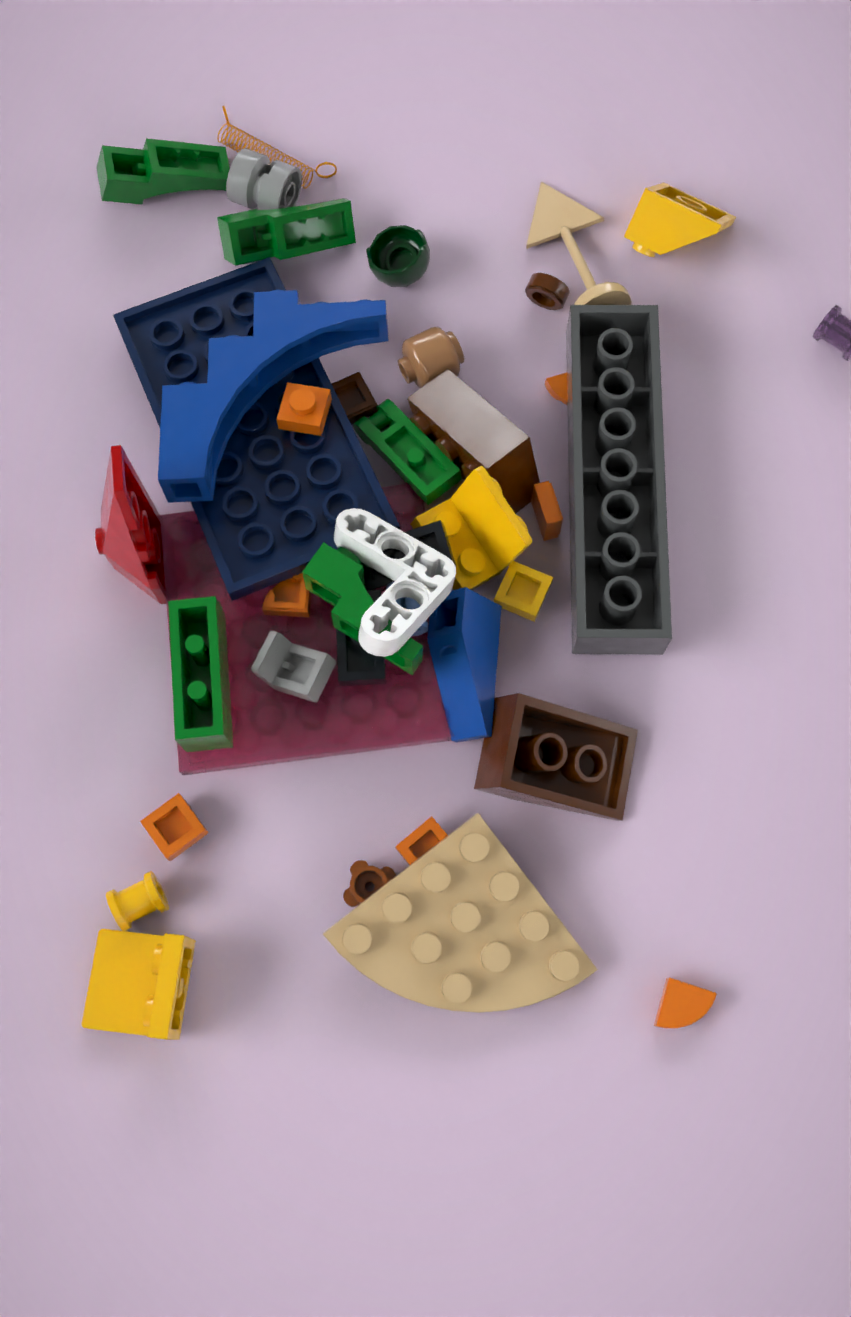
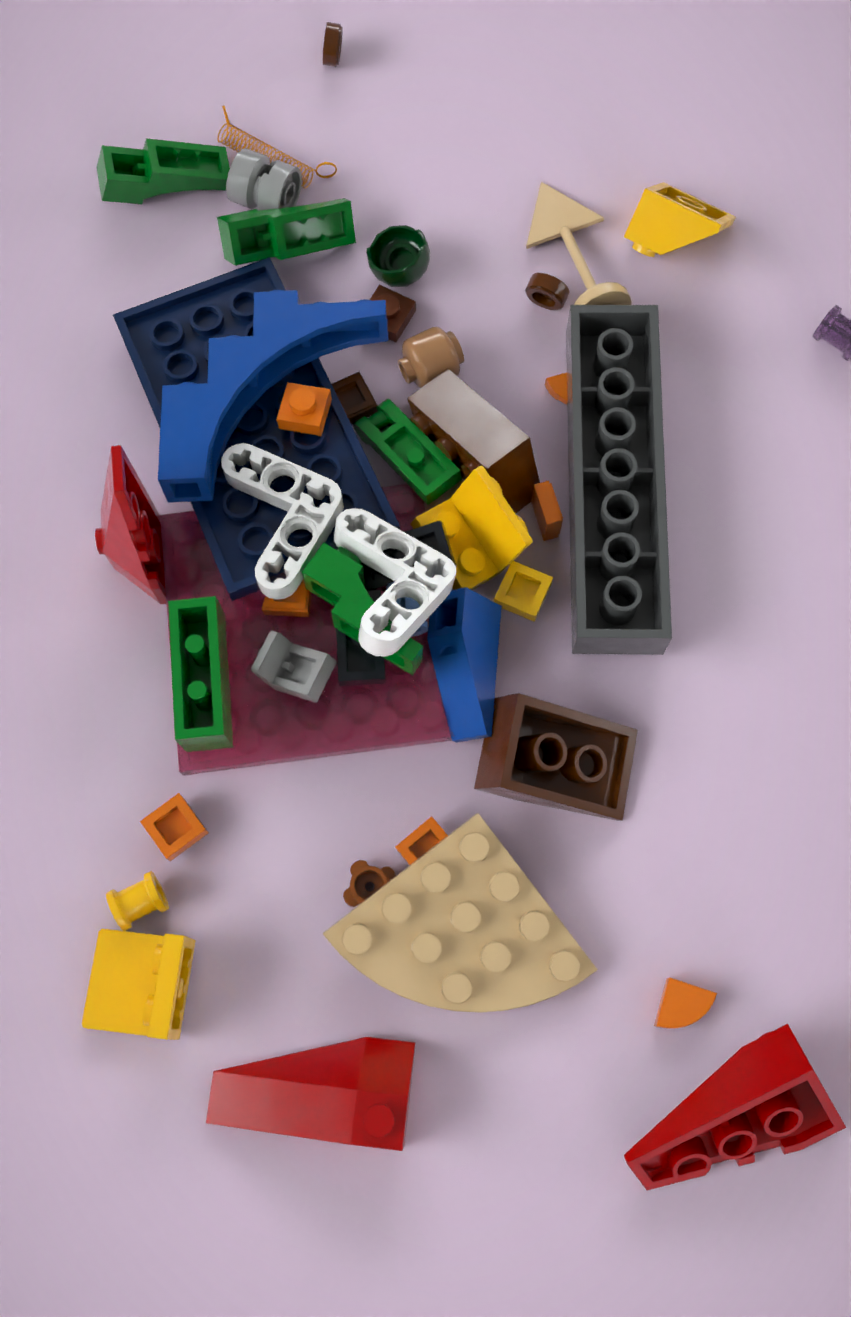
none -> red wedge [206,1037,416,1151]
none -> white beam [221,443,344,600]
none -> reddish brown tile [323,22,343,67]
none -> copper plate [370,284,416,343]
none -> red wedge [624,1024,846,1191]

